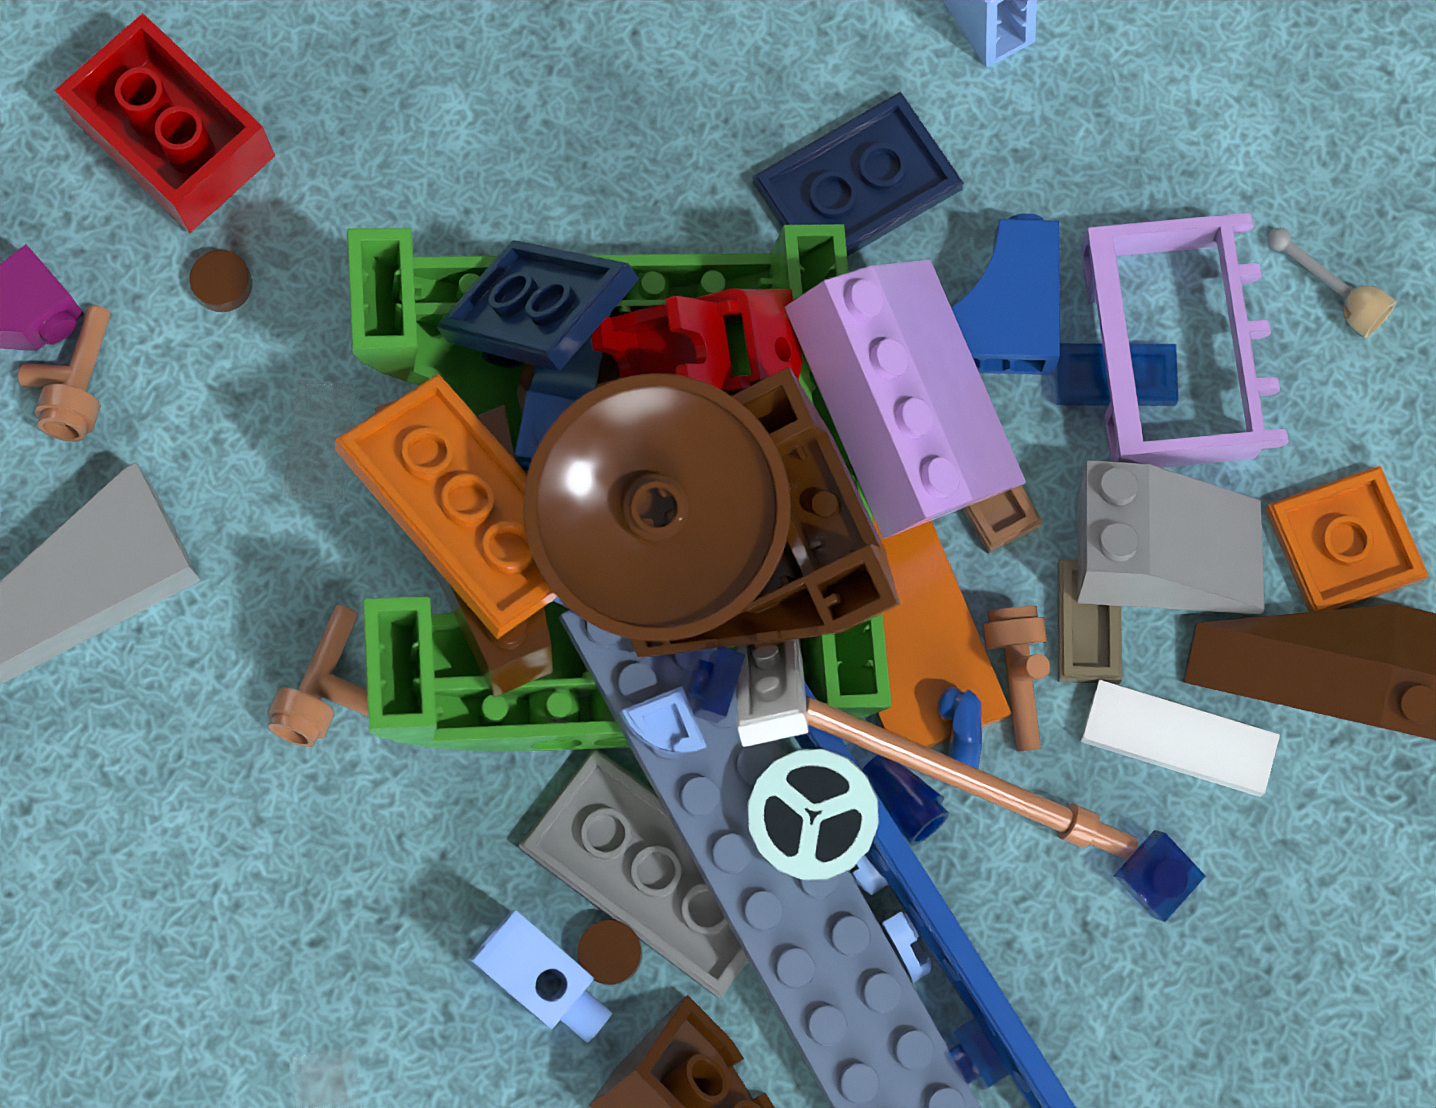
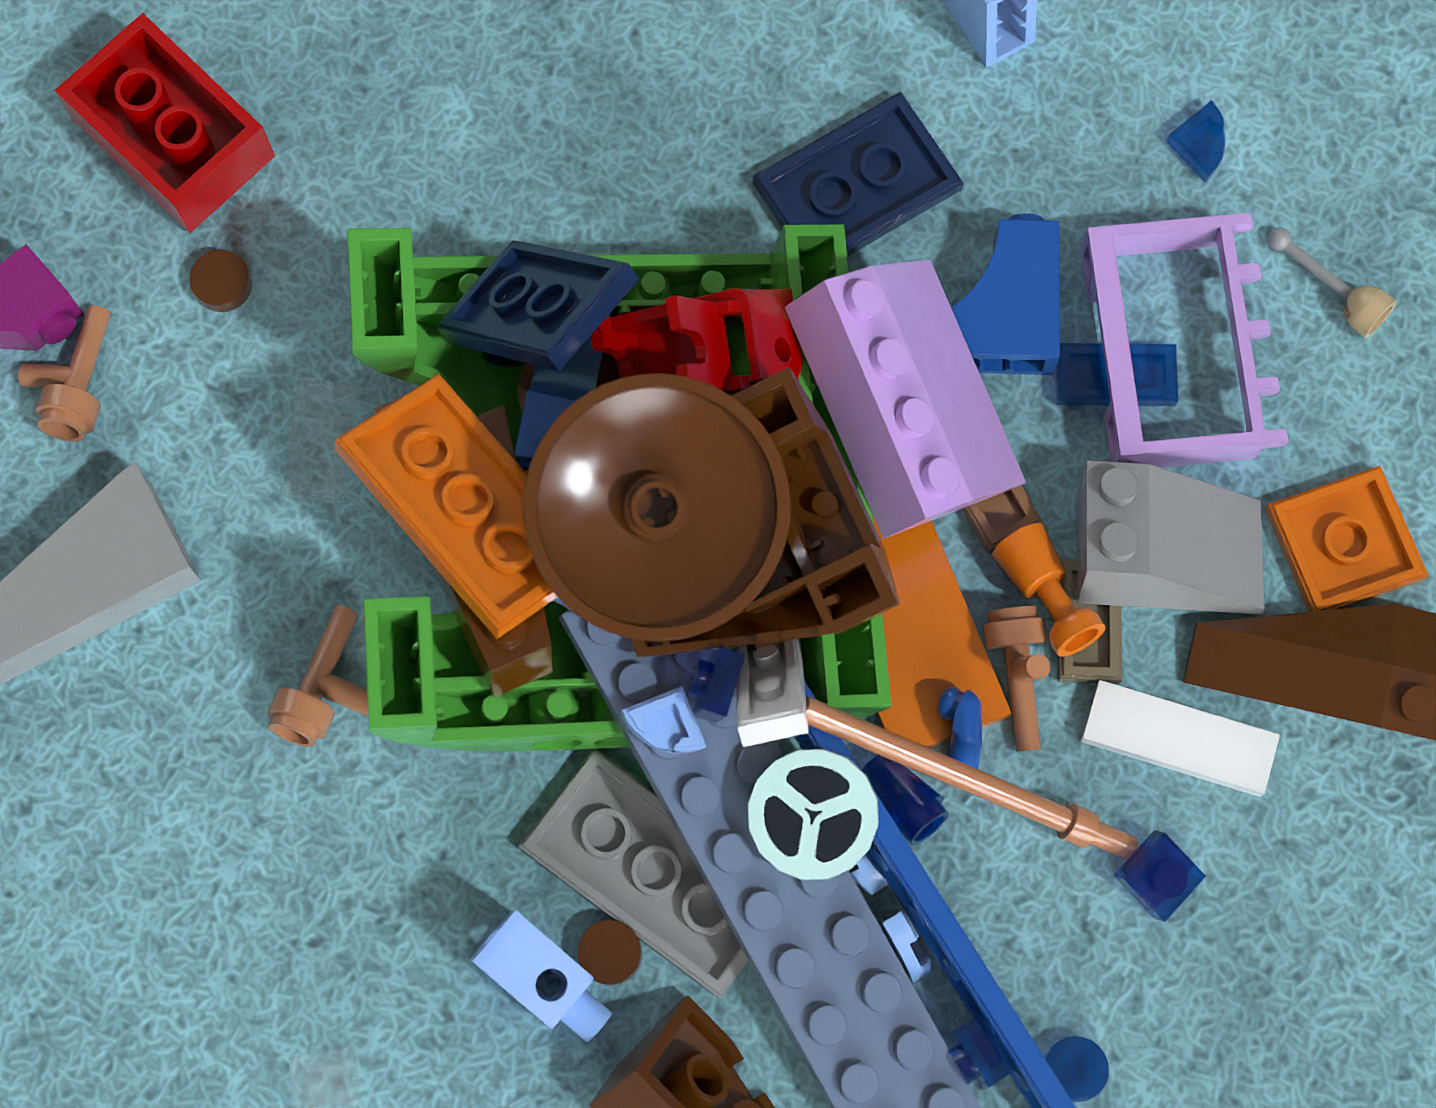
none -> orange piece [992,523,1105,657]
none -> clear blue tile [1044,1036,1109,1103]
none -> clear blue tile [1166,100,1226,183]

